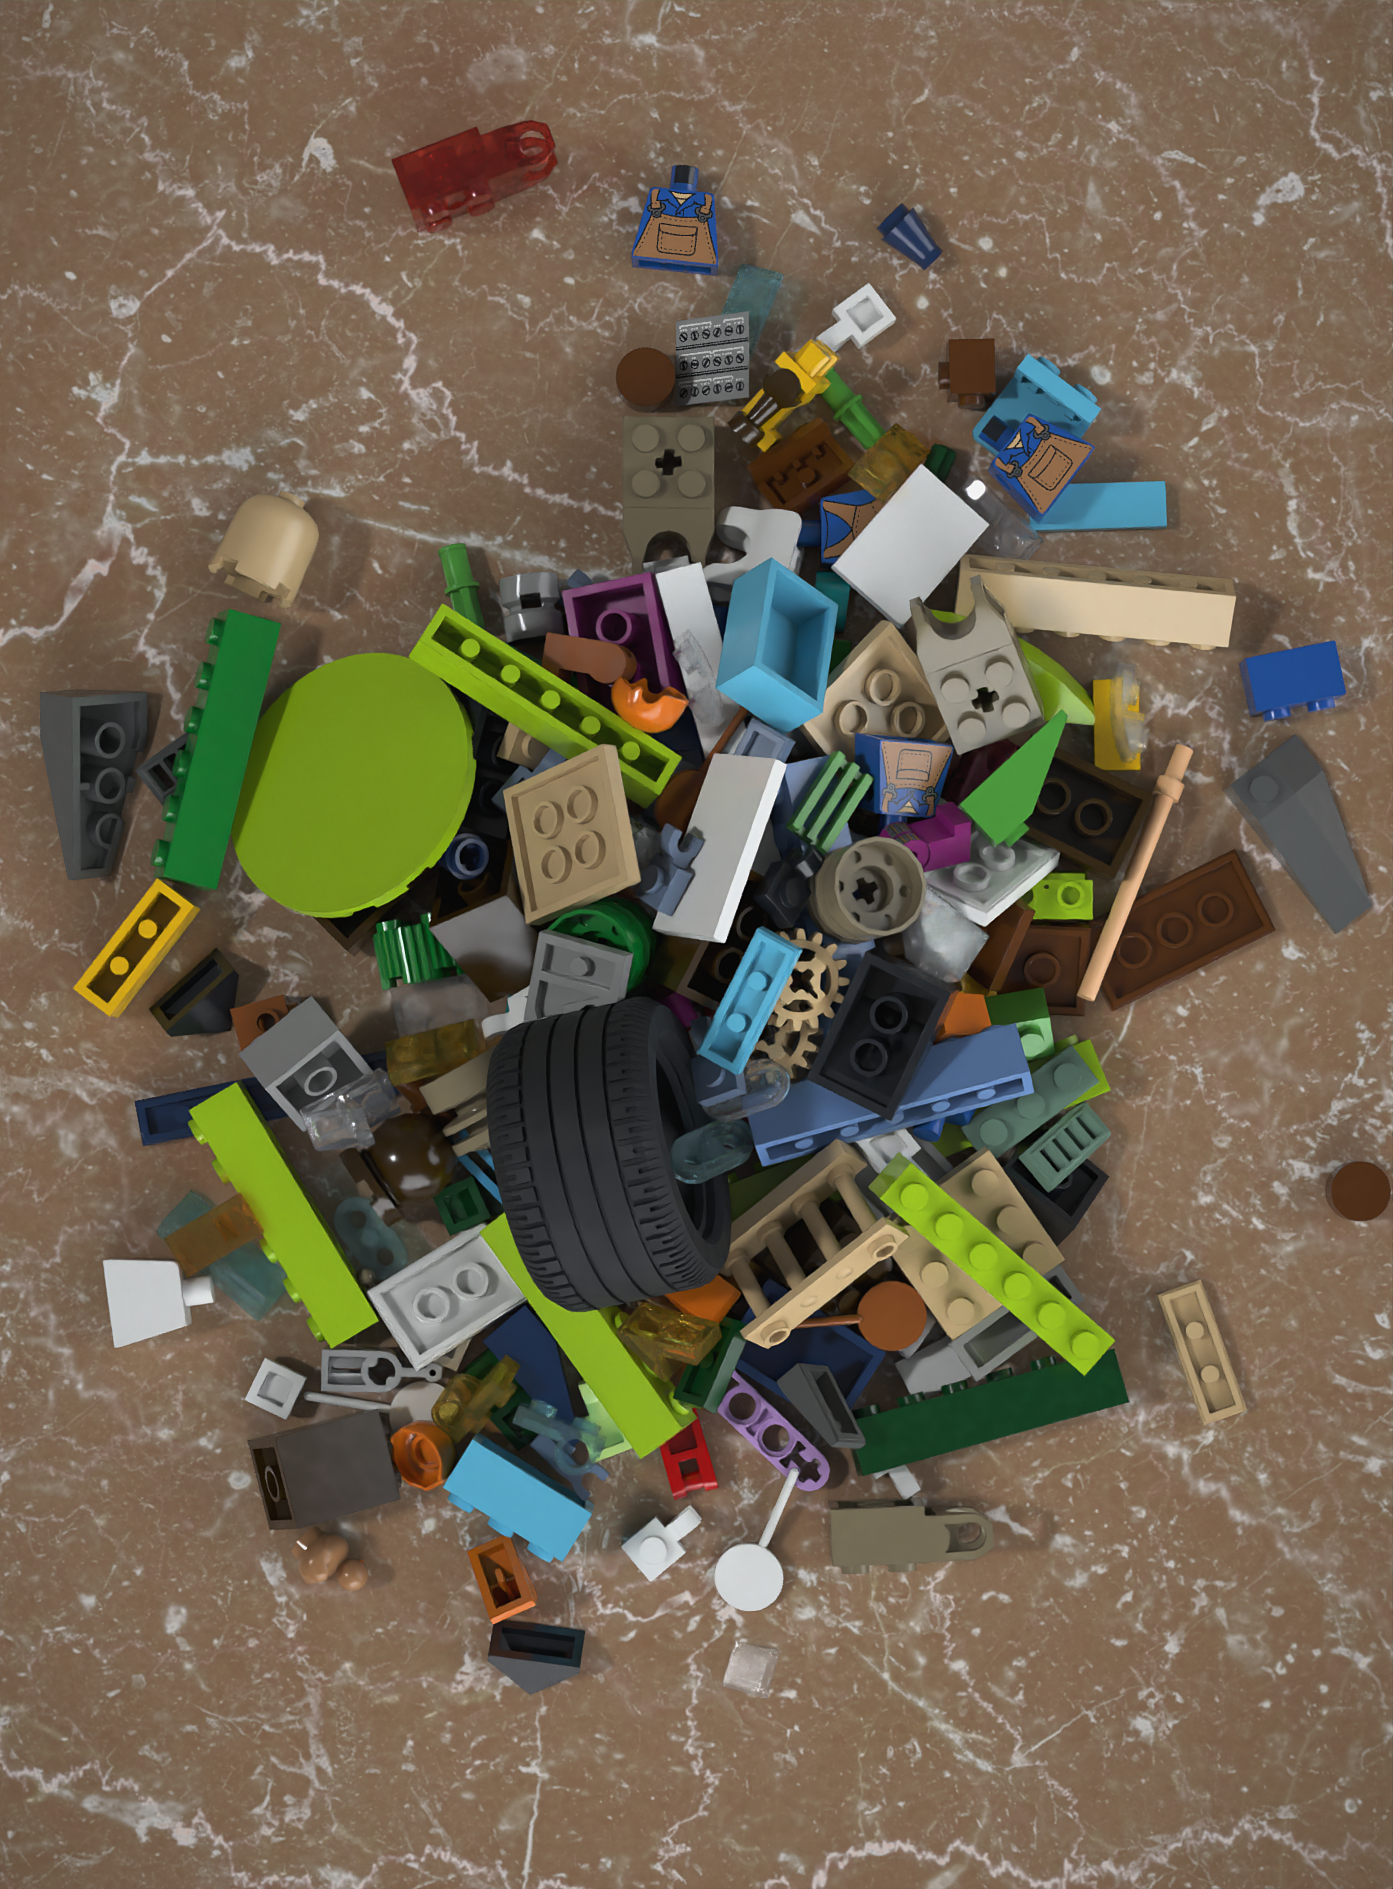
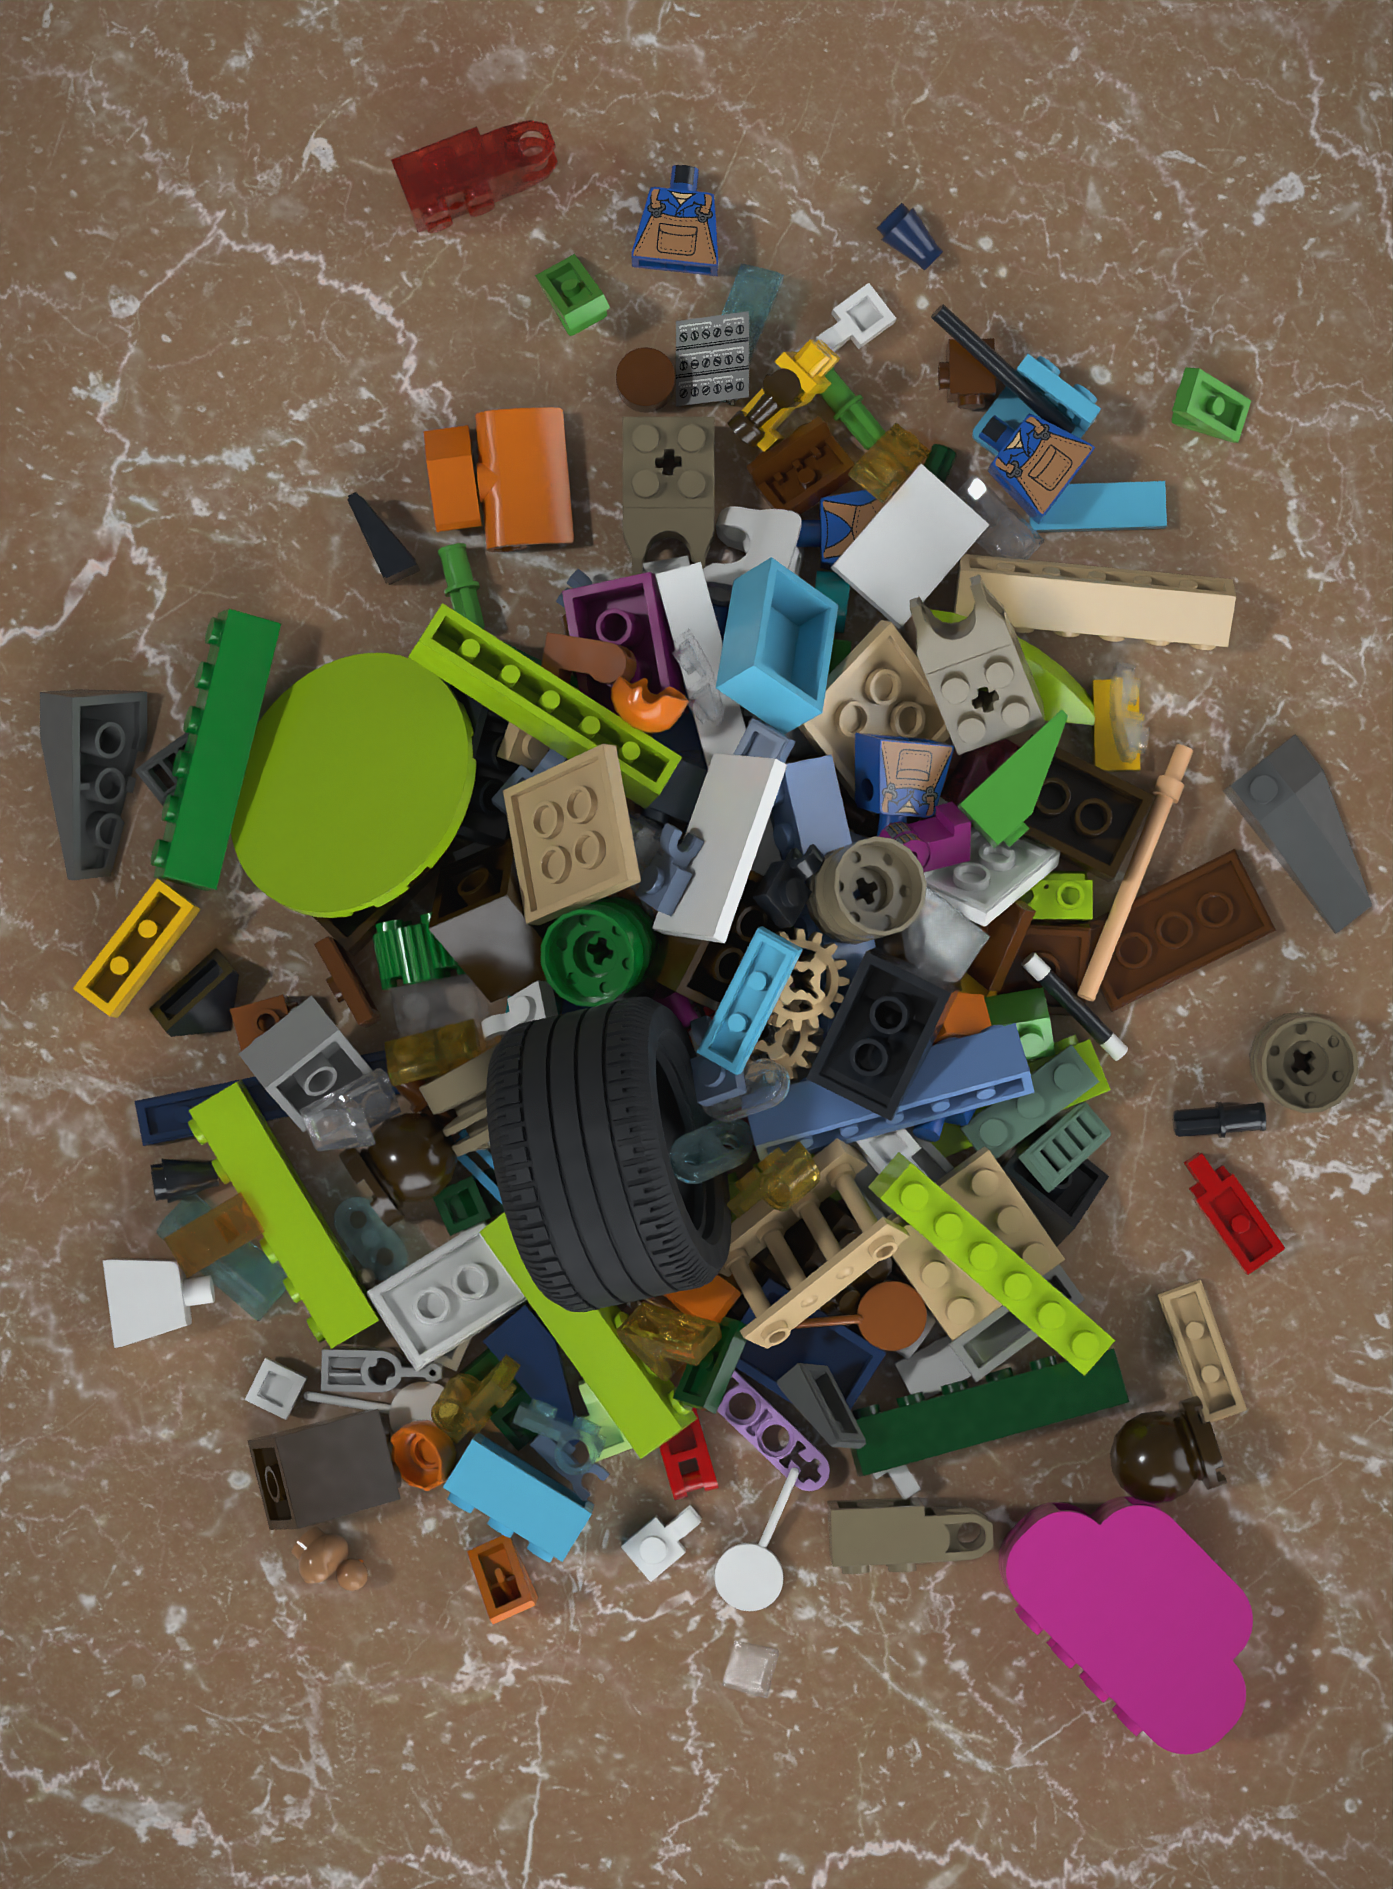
tan cylinder [208,491,319,608] -> none
dark blue cone [436,833,489,880] -> none
black slope [488,1620,585,1695] -> none
light grey wheel [499,572,565,646] -> none
light grey wing [524,929,633,1021] -> none
dark orange piece [654,706,749,835] -> none
bright green tile [785,751,874,854] -> none
blue brick [1239,640,1346,722] -> none
reddish brown piece [1325,1161,1391,1221] -> none
none -> black cone [150,1158,219,1204]
none -> reddish brown plate [314,936,381,1028]
none -> black slope [347,492,420,585]
none -> orange slope [424,425,482,532]
none -> orange panel [475,407,574,552]
none -> bright green slope [535,254,610,336]
none -> clear yellow plate [726,1141,821,1218]
none -> black bar [931,304,1076,433]
none -> dark pink brick [998,1496,1253,1755]
none -> black bar [1021,952,1128,1061]
none -> dark brown tile [1110,1396,1227,1504]
none -> bright green slope [1171,367,1251,443]
none -> black axle [1172,1102,1266,1138]
none -> red hinge [1183,1152,1285,1275]
none -> dark tan wheel [1249,1012,1358,1113]

